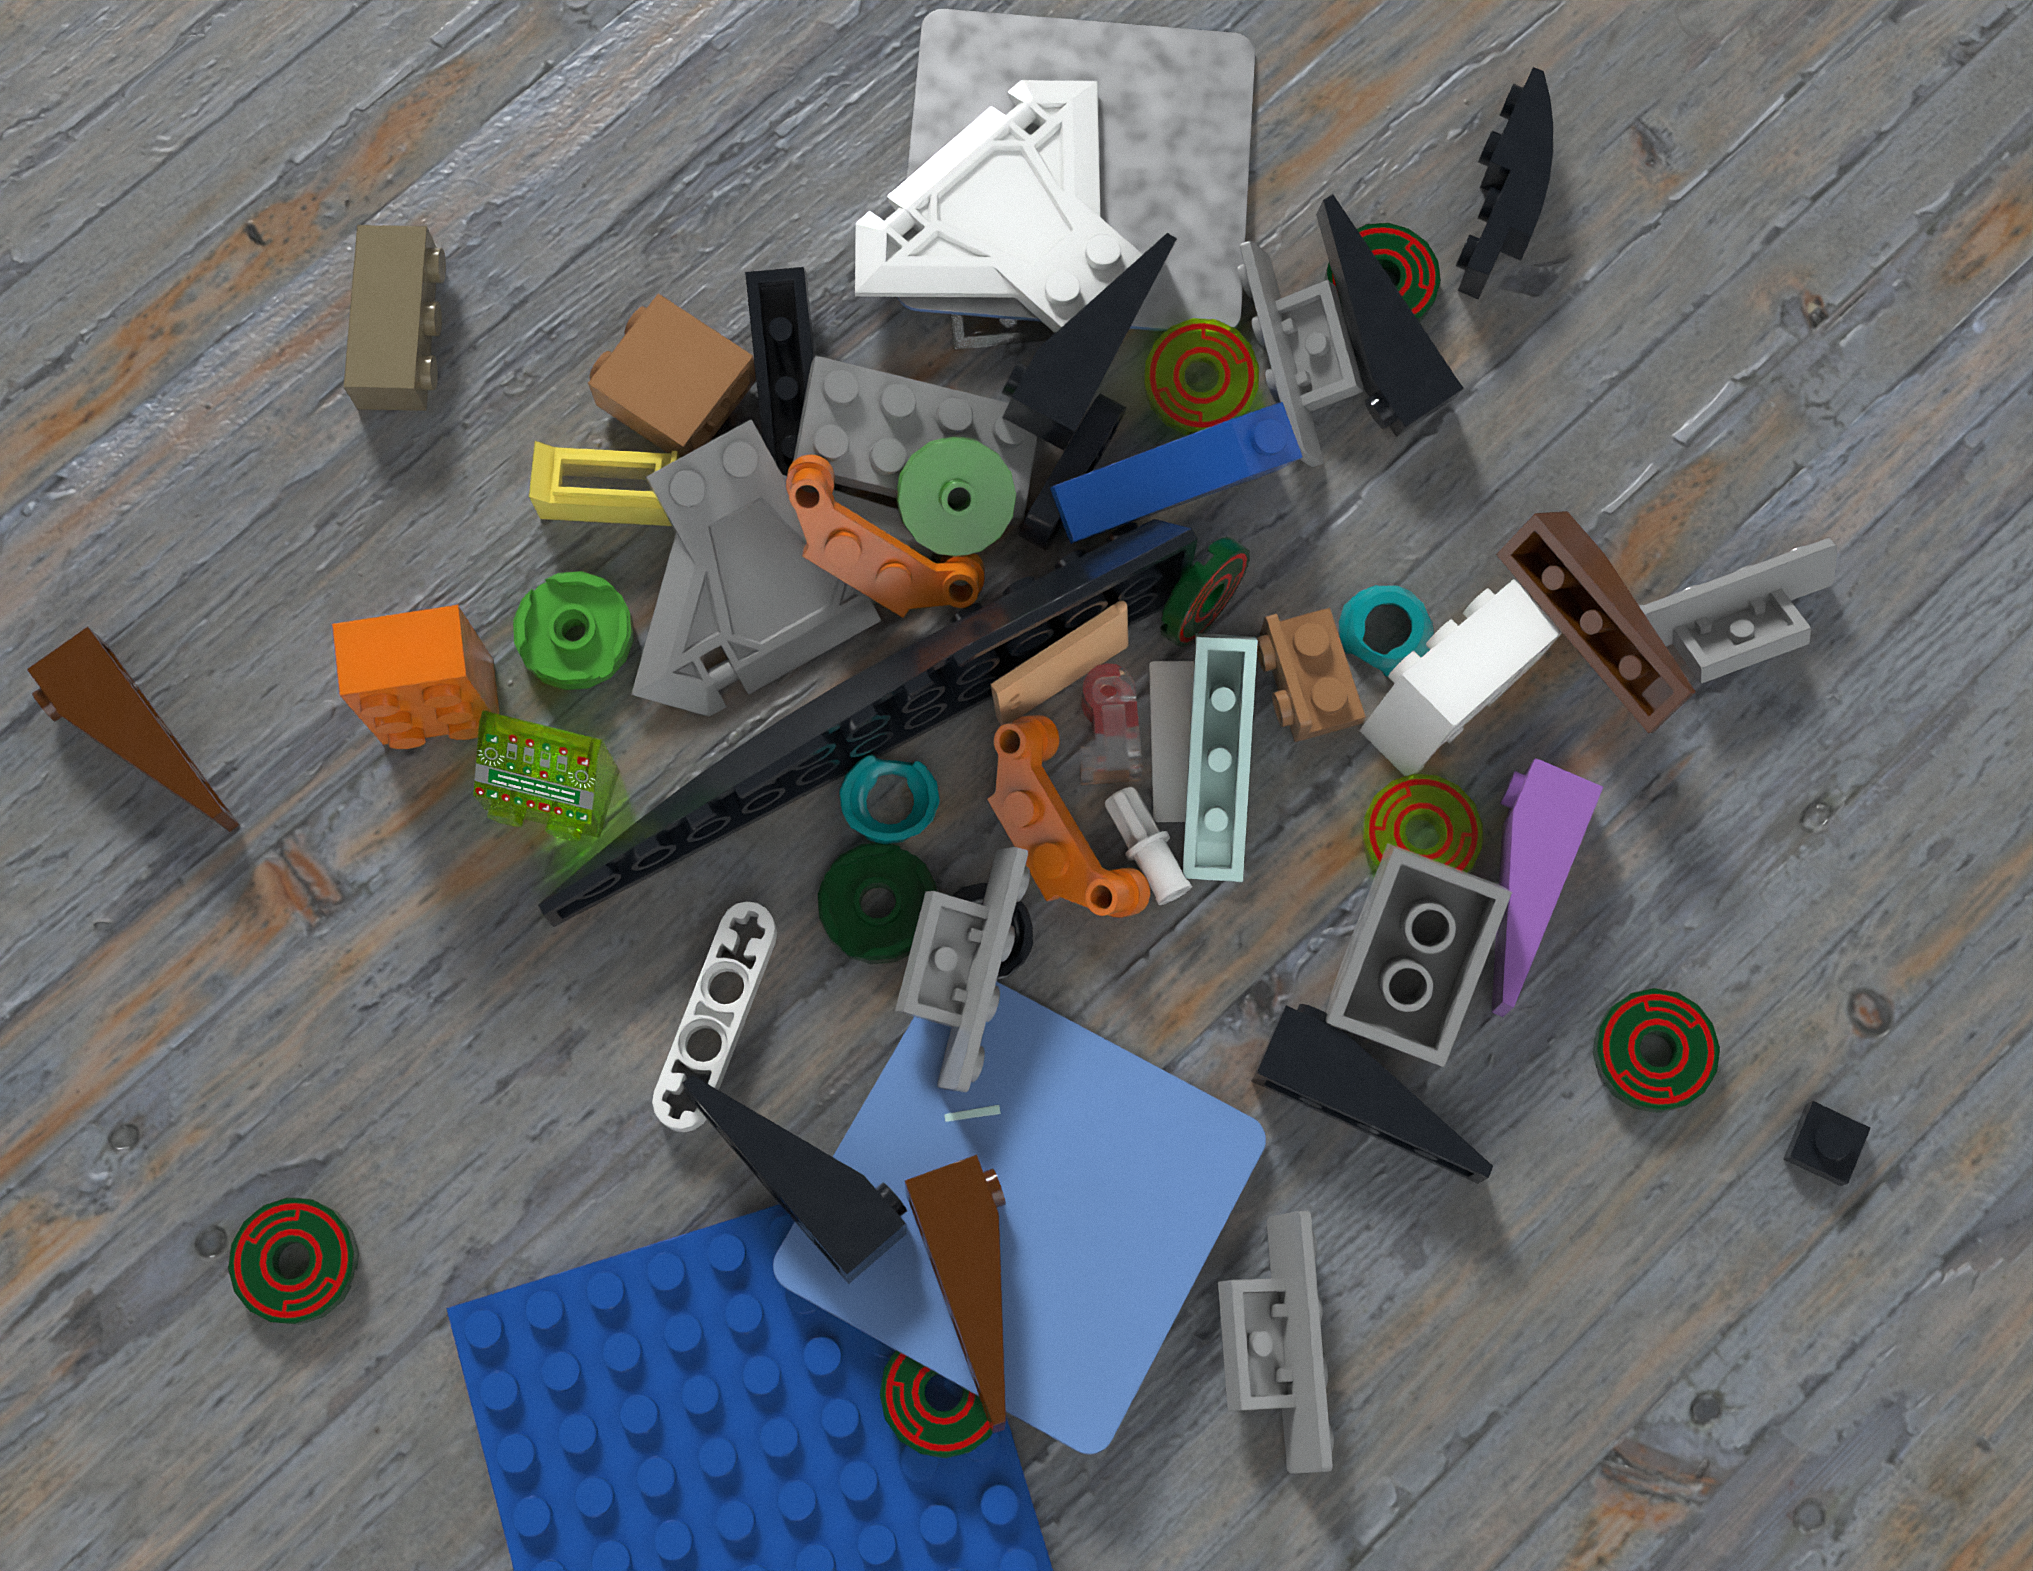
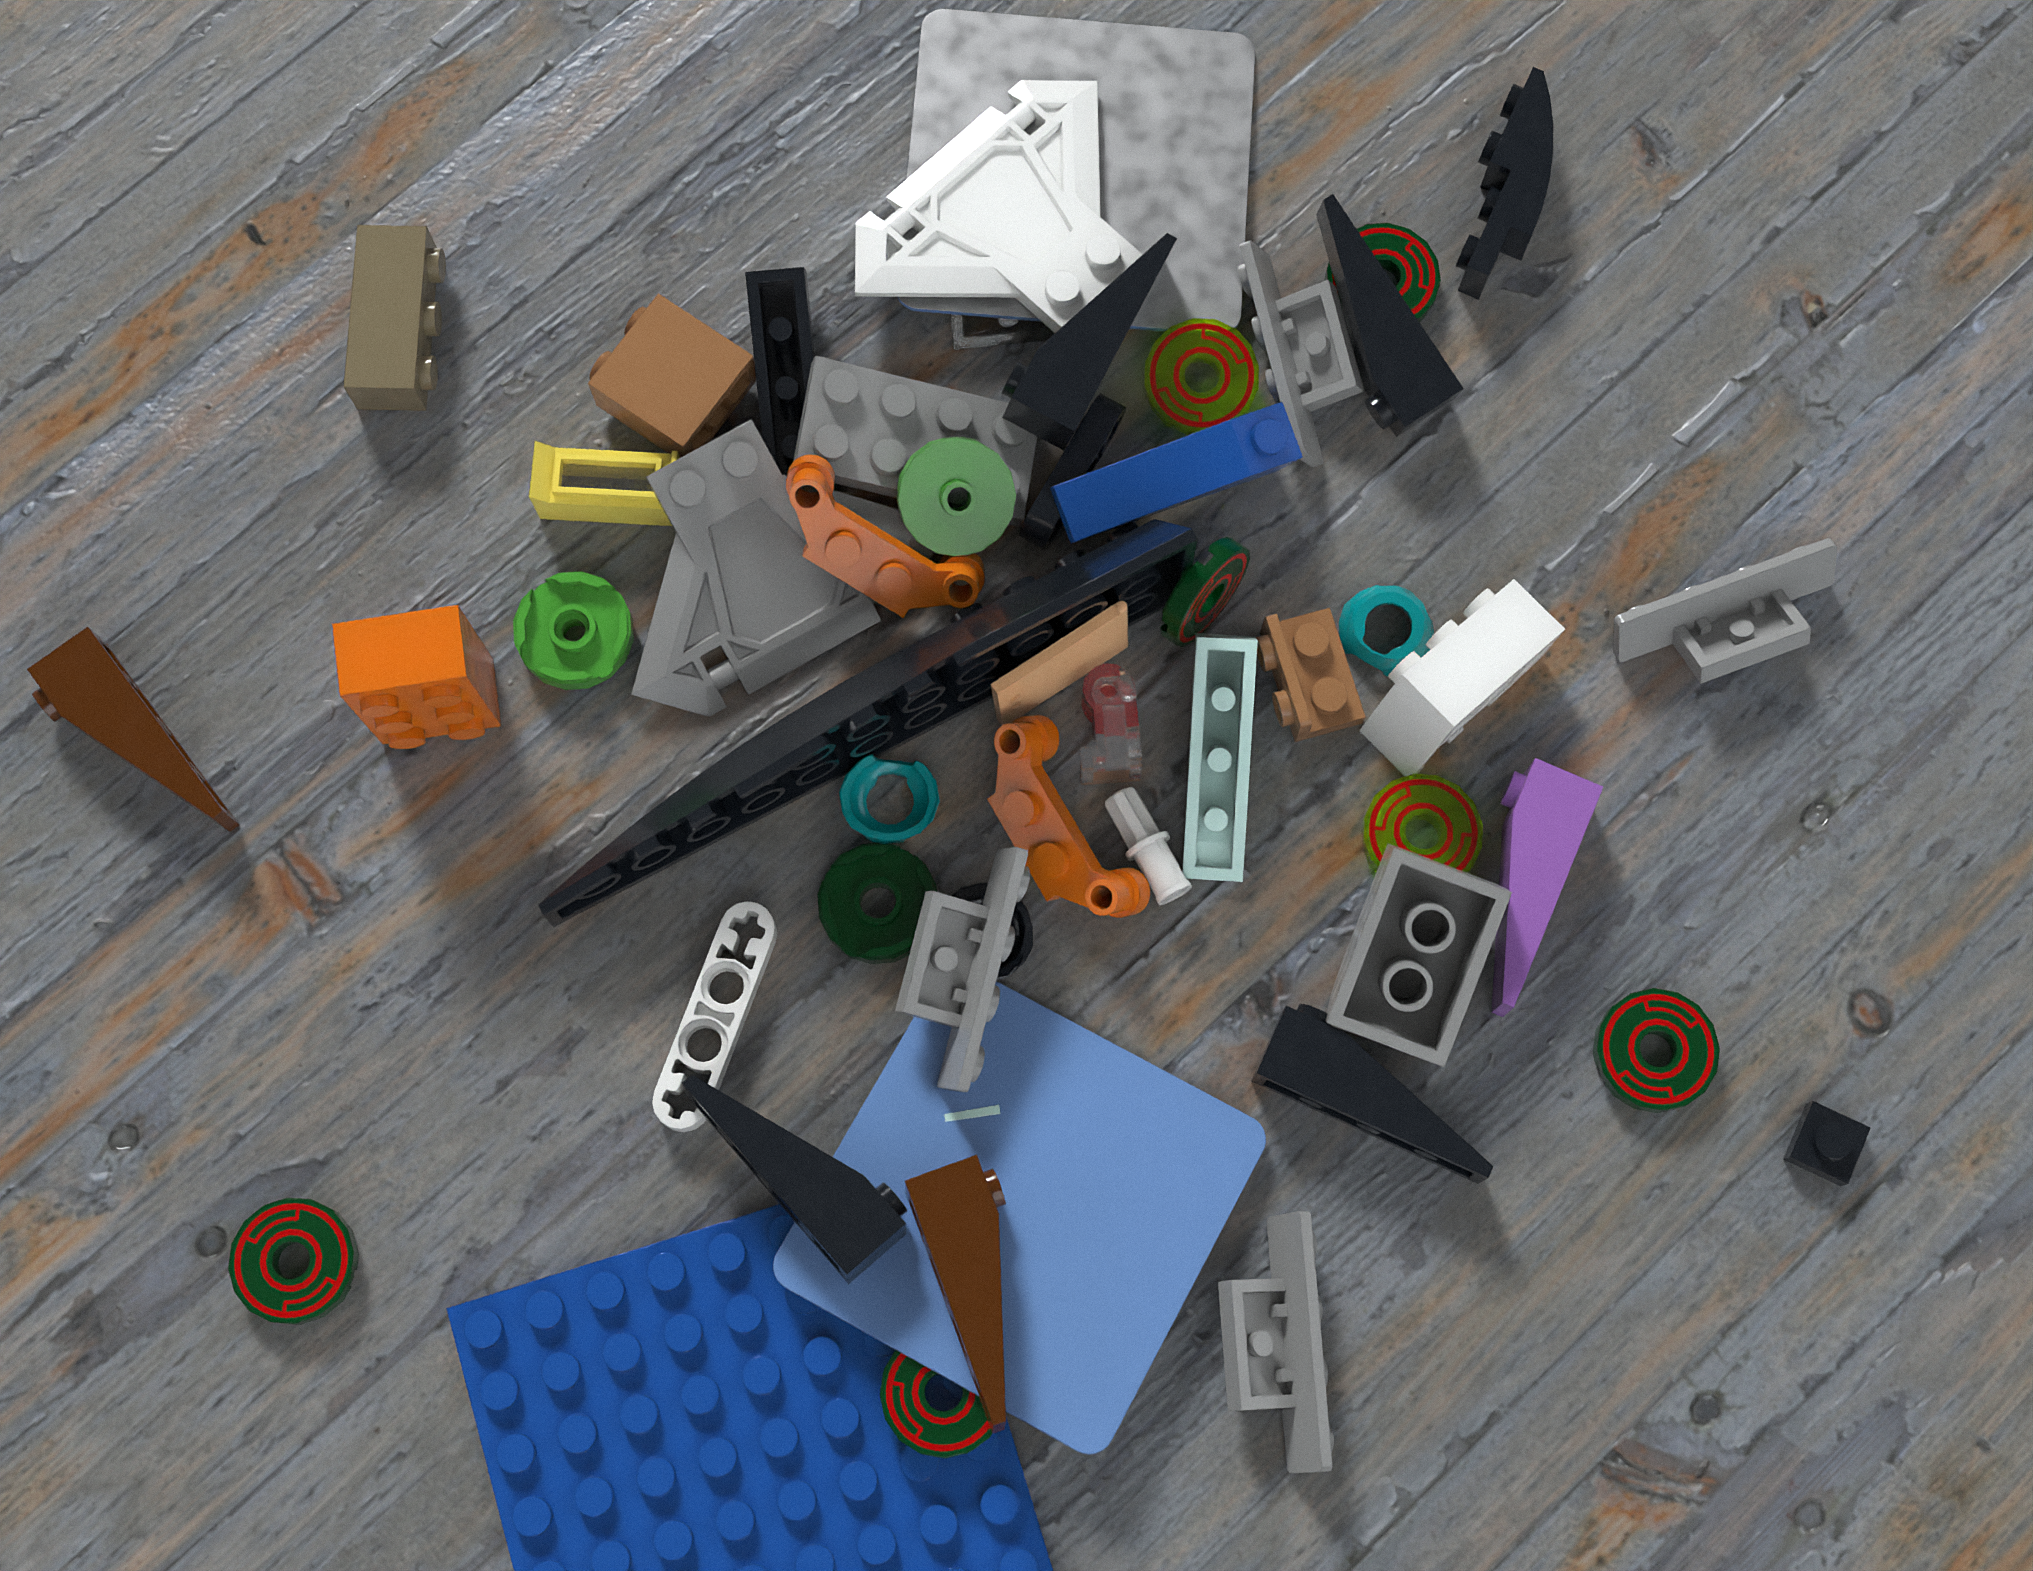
clear neon green slope [473,710,620,842] -> none
white sticker [1149,661,1194,822] -> none
reddish brown slope [1496,511,1696,734] -> none

